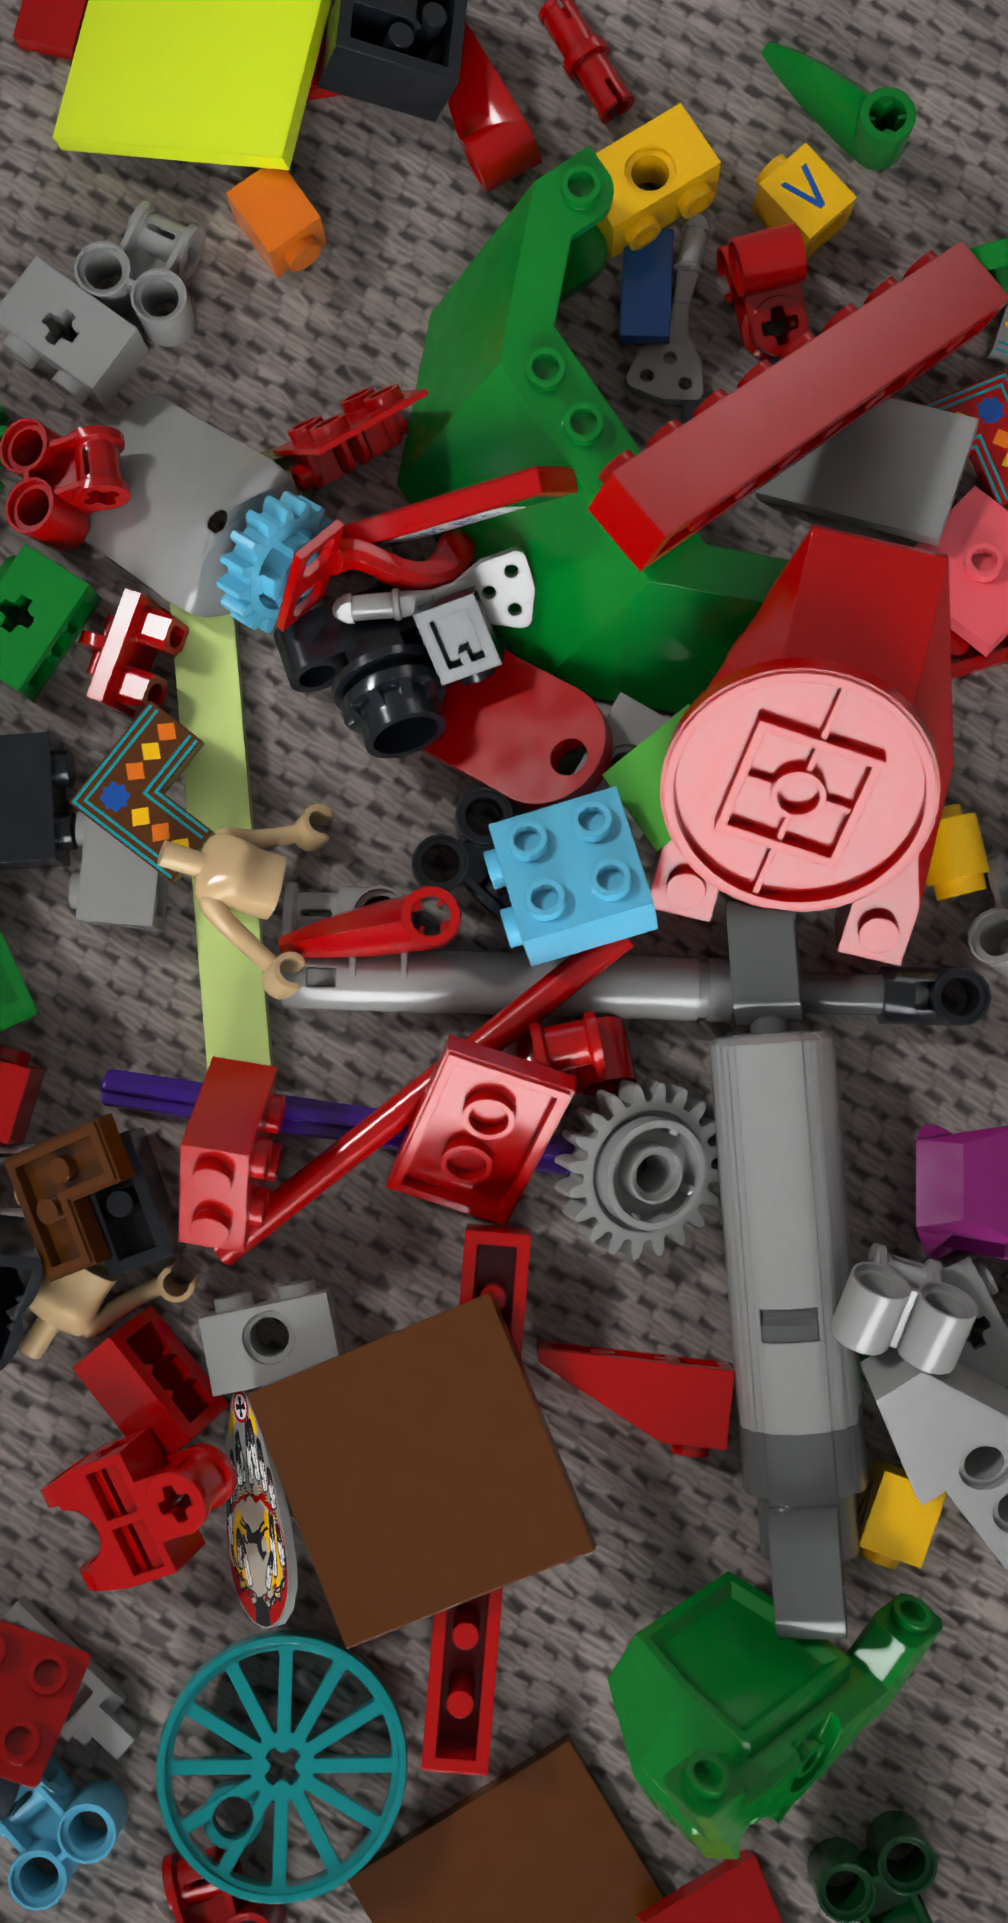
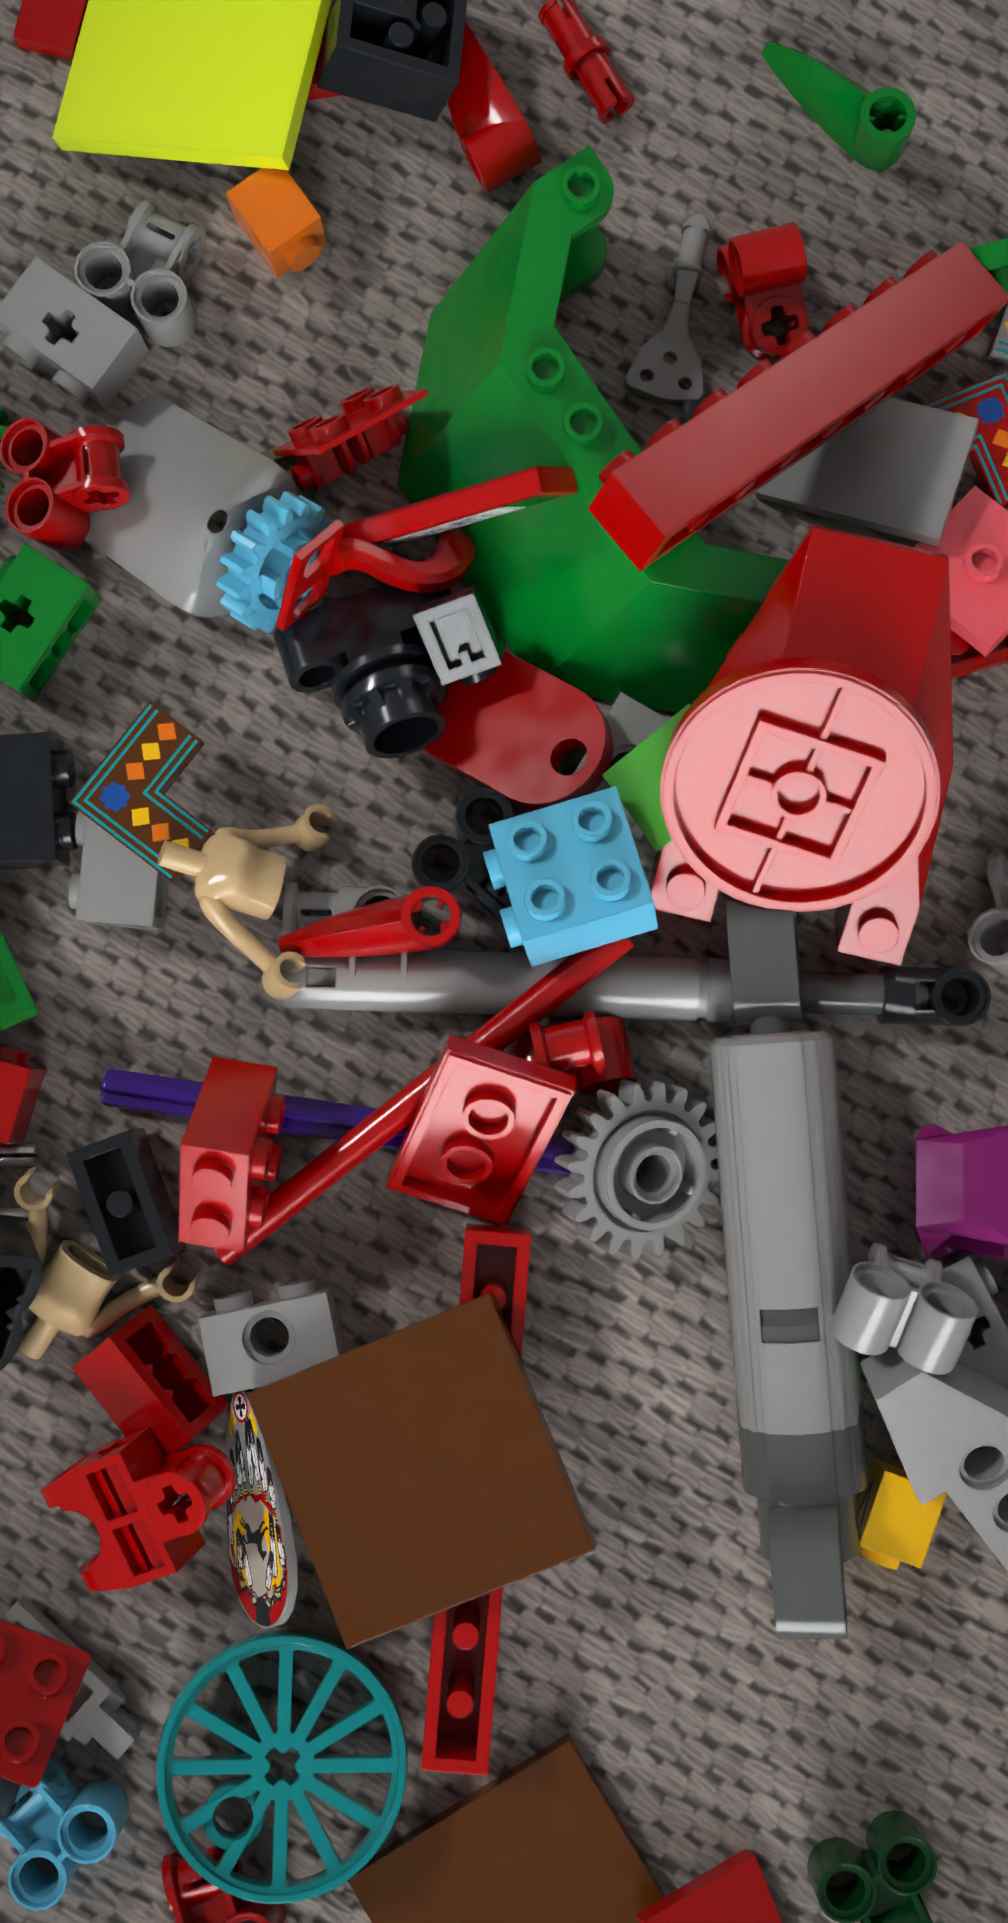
reddish brown tile [3,1113,136,1283] -> none
red hips [78,589,189,718] -> none
yellowish green tile [170,603,274,1071] -> none
light grey piece [332,546,535,628] -> none
red slope [537,1340,735,1458] -> none
yellow brick [595,103,721,259] -> none
green helmet [607,1571,943,1860] -> none
blue piece [619,229,674,344] -> none
yellow brick [751,143,857,260] -> none
yellow brick [926,804,990,901] -> none

